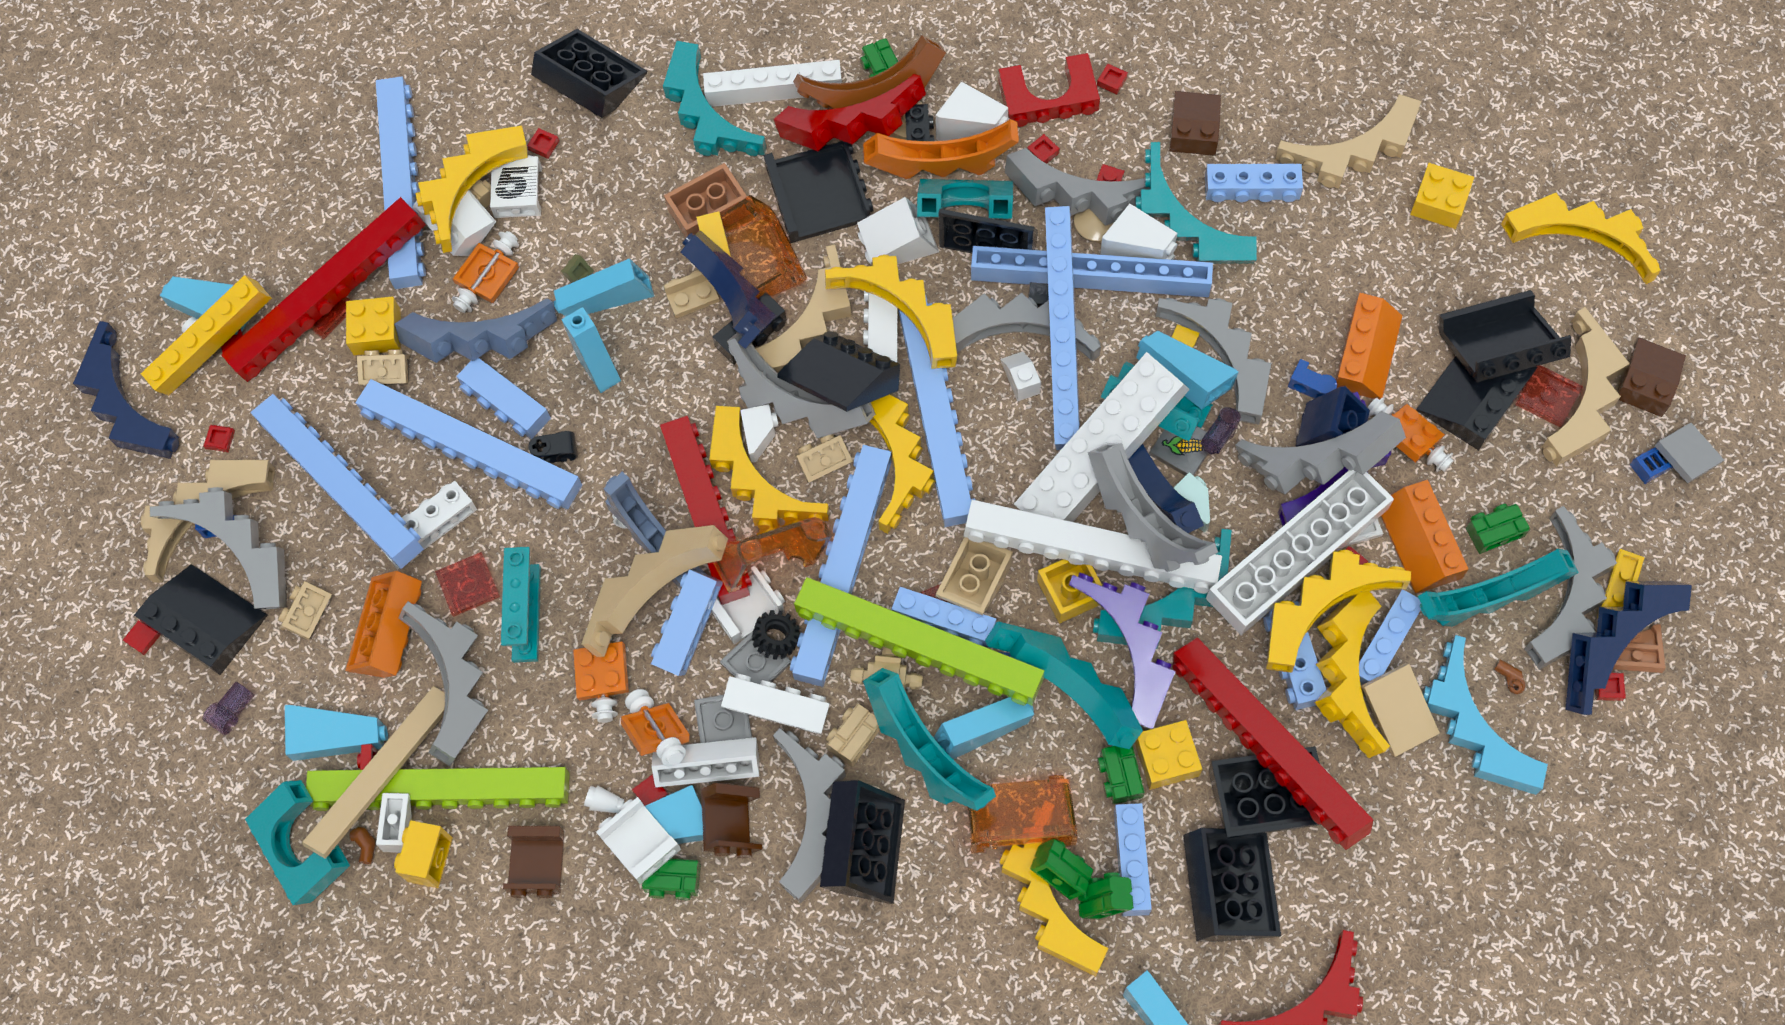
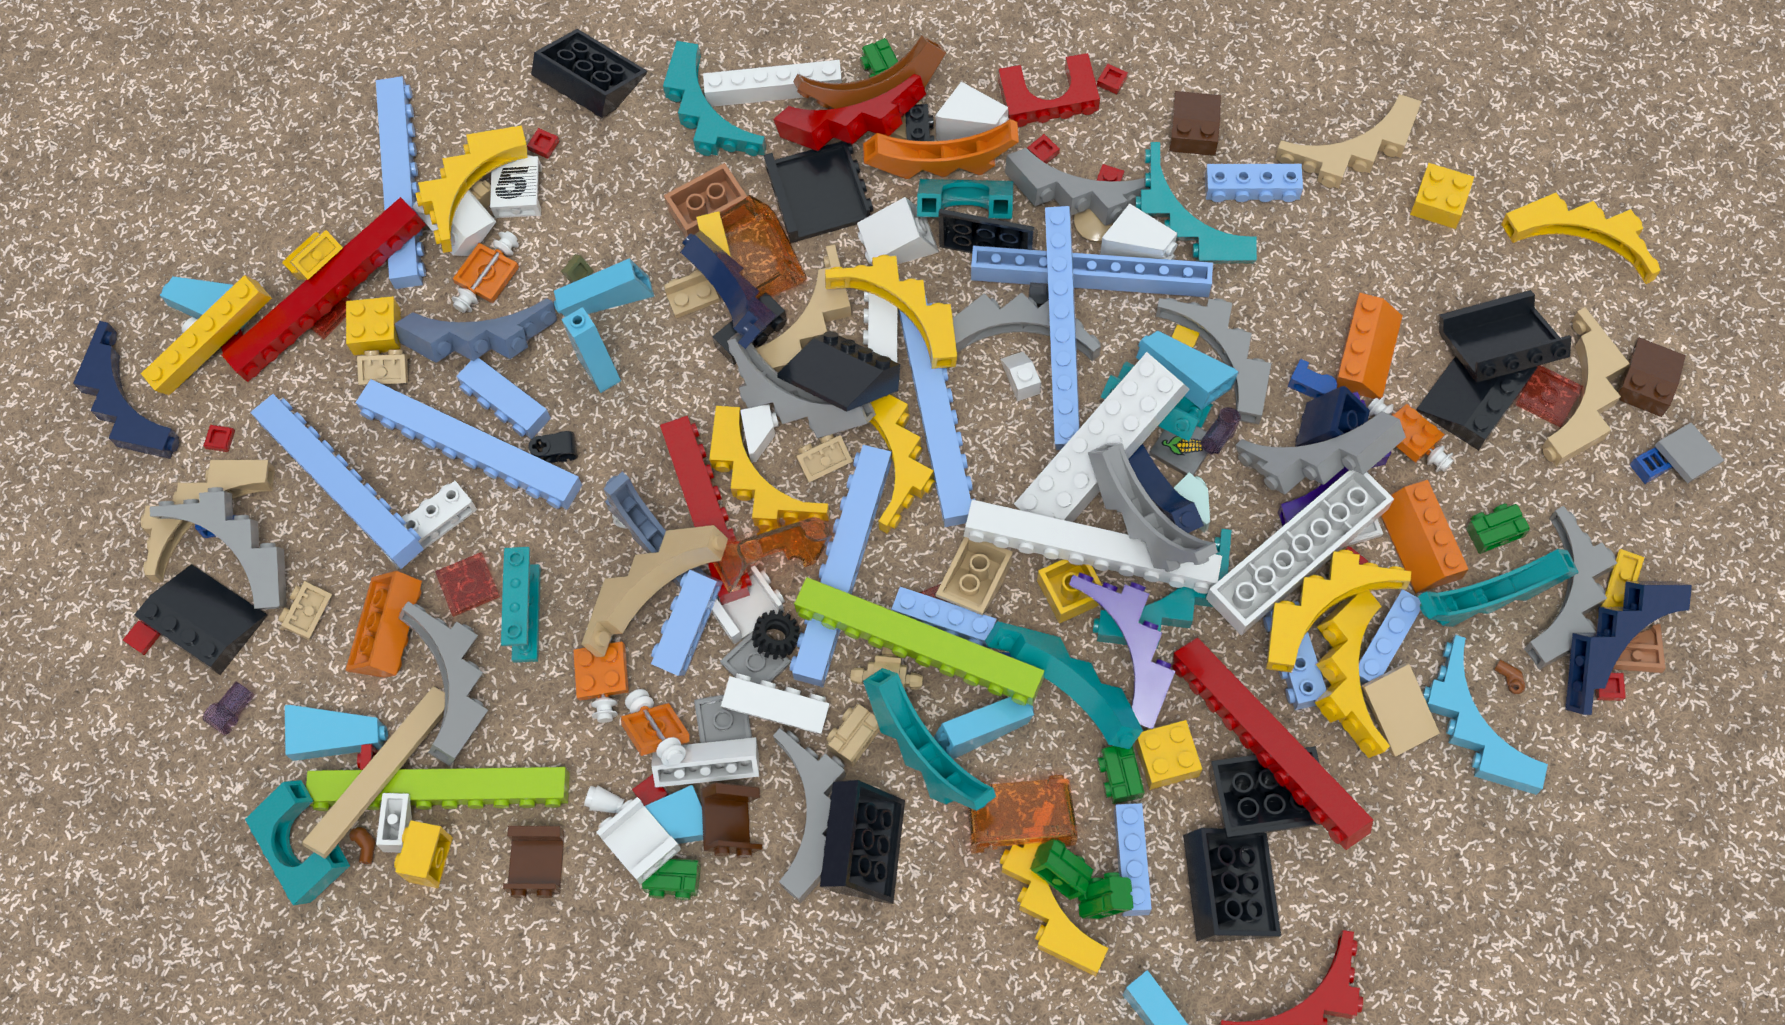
none -> yellow panel [282,230,343,280]

